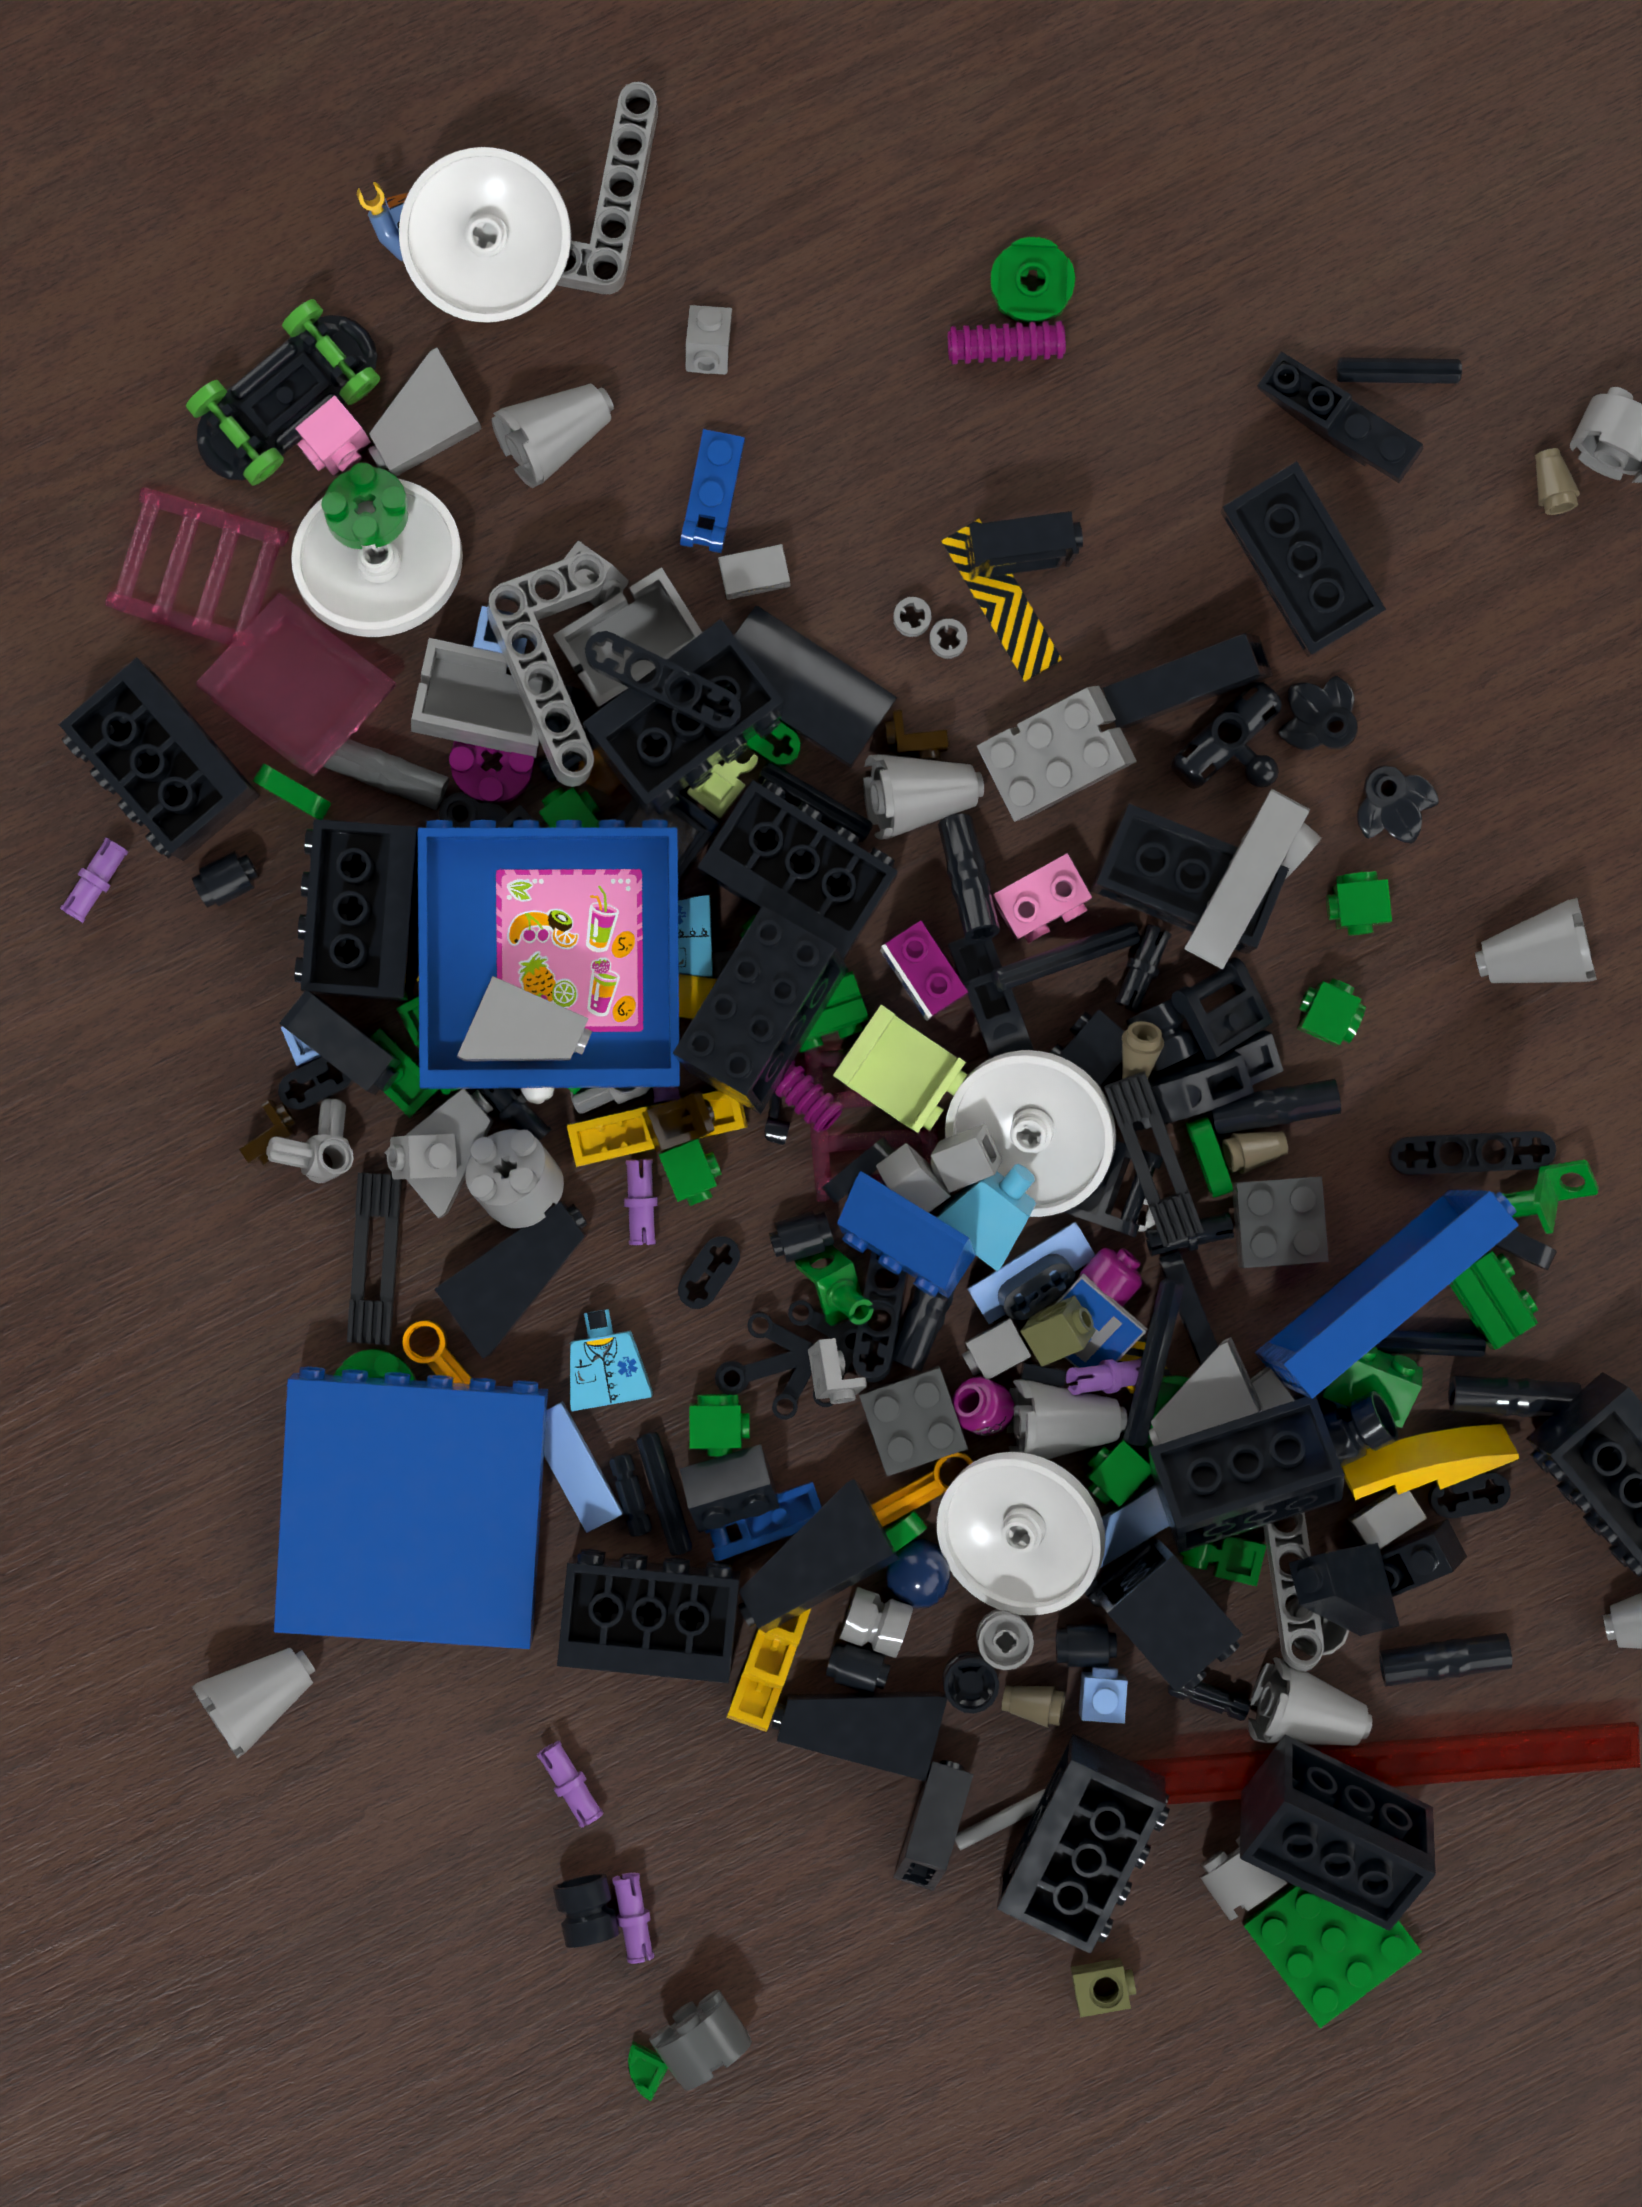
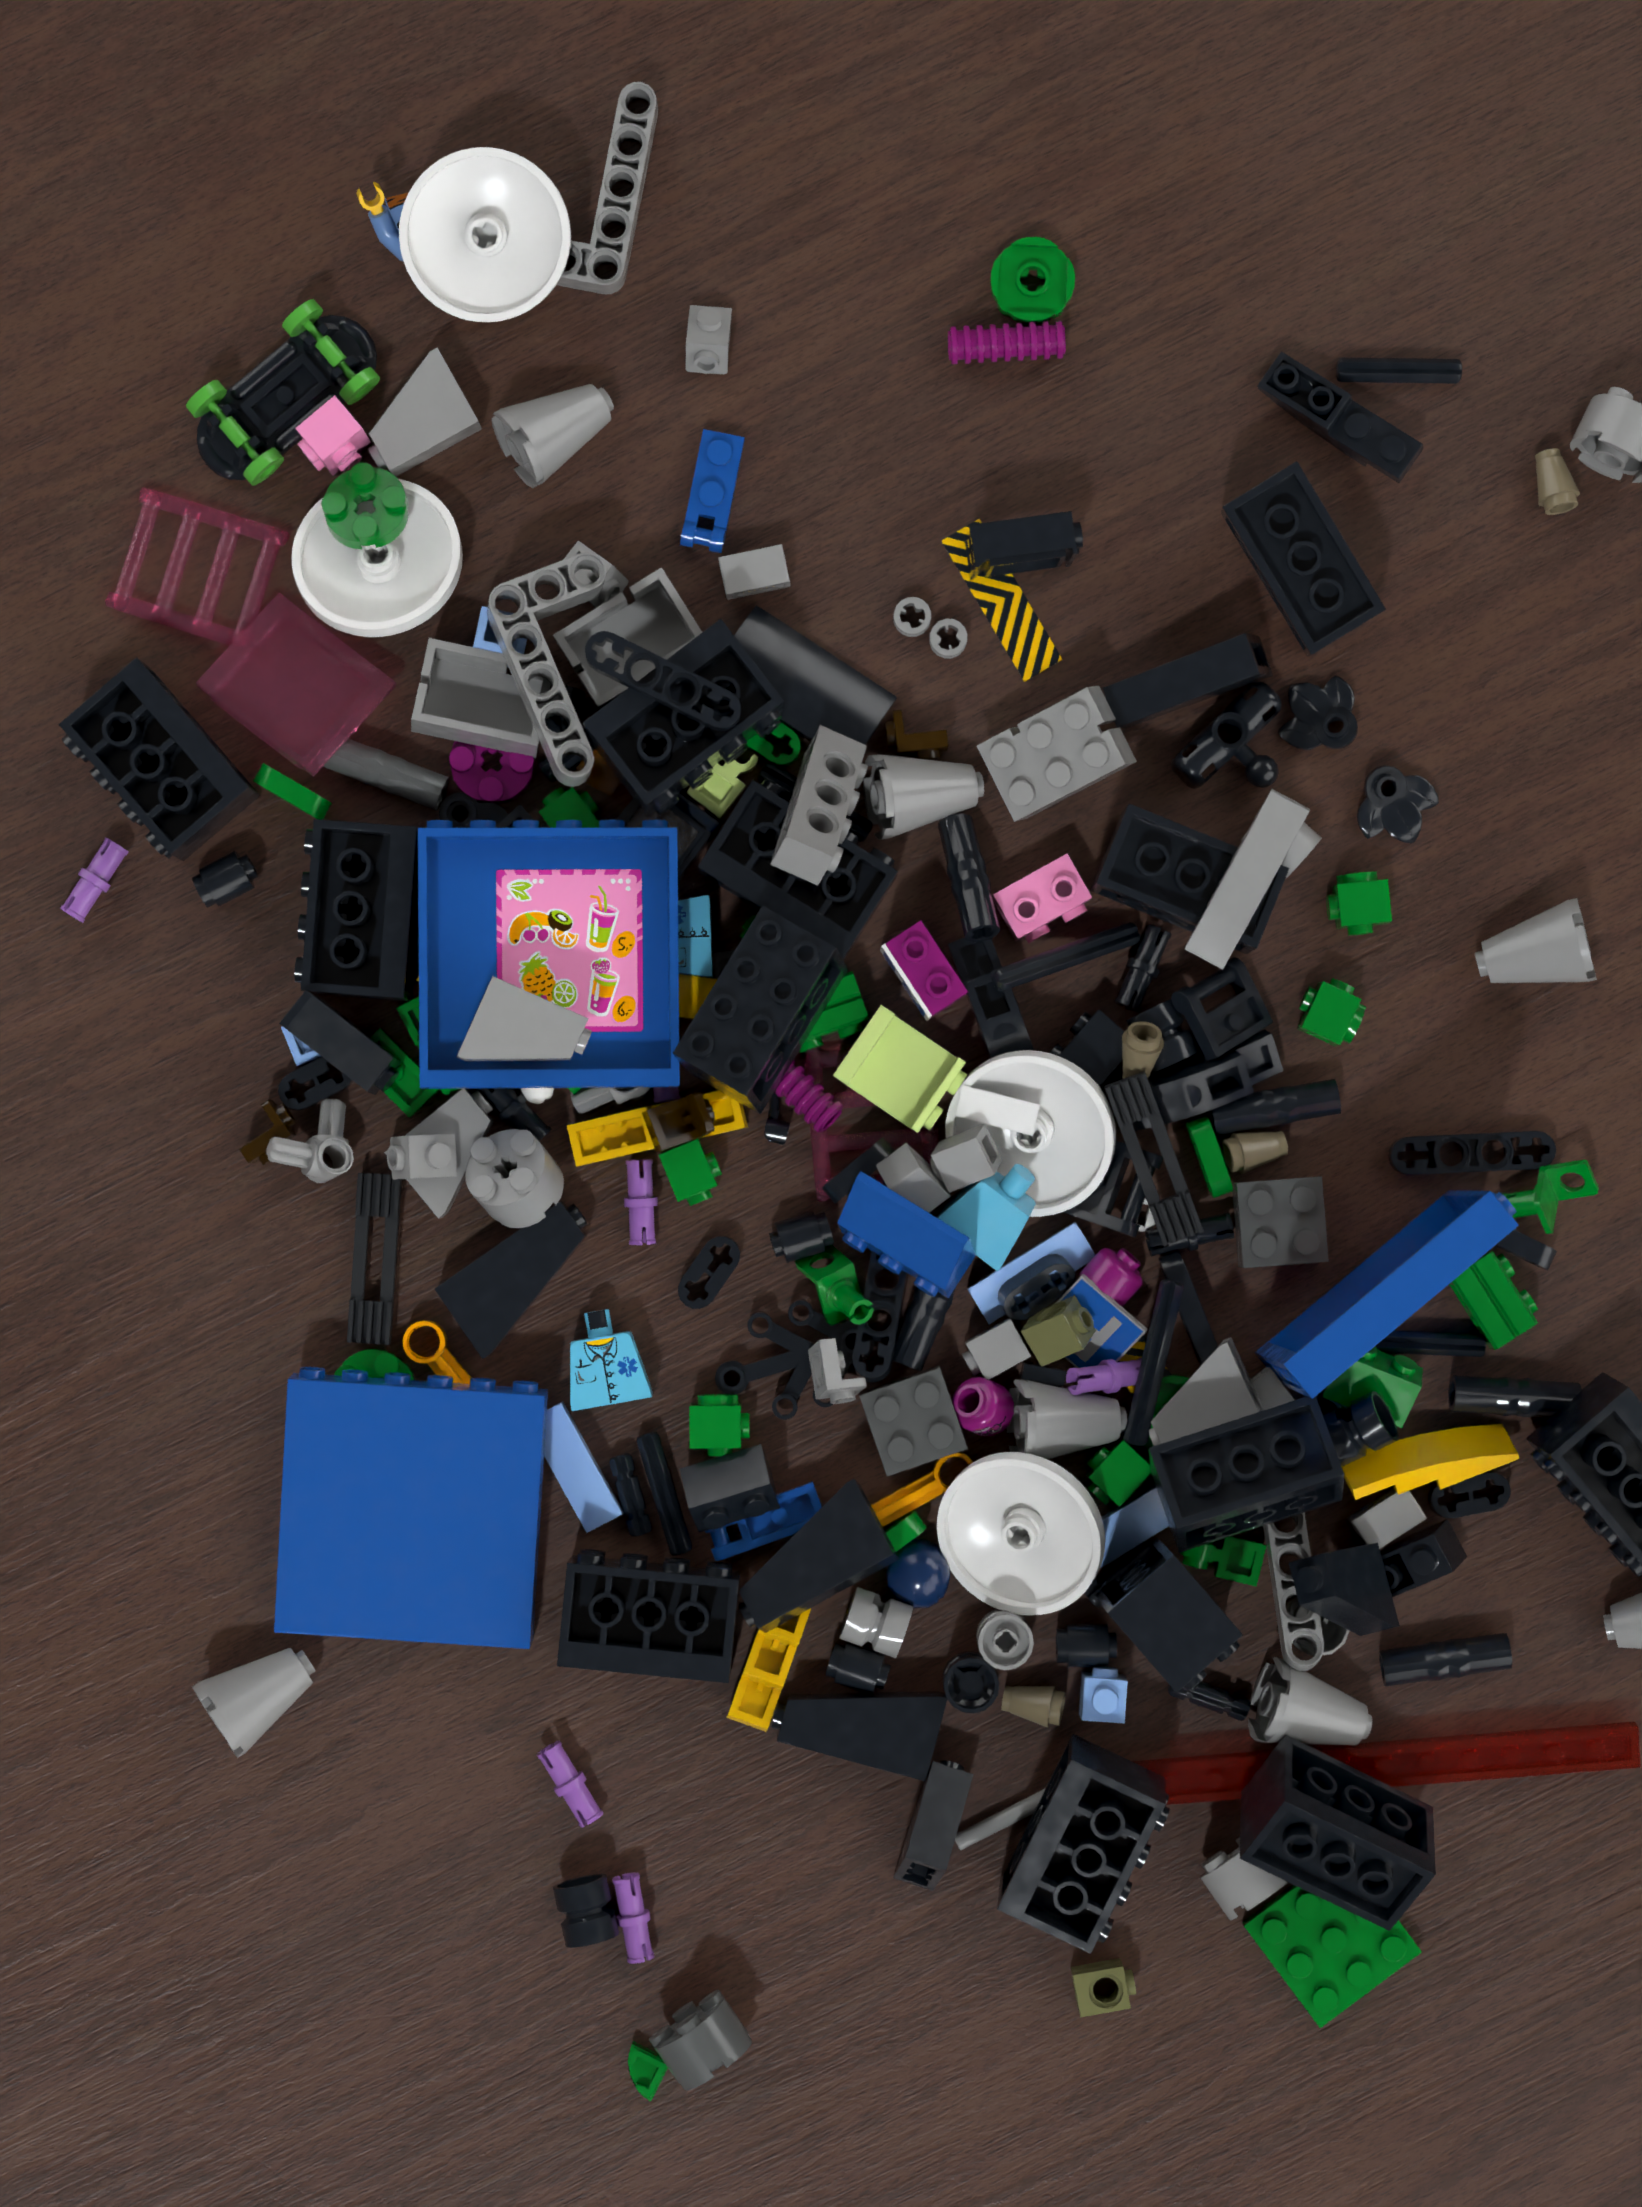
none -> light grey brick [770,725,868,885]
none -> white sticker [955,1085,1040,1136]

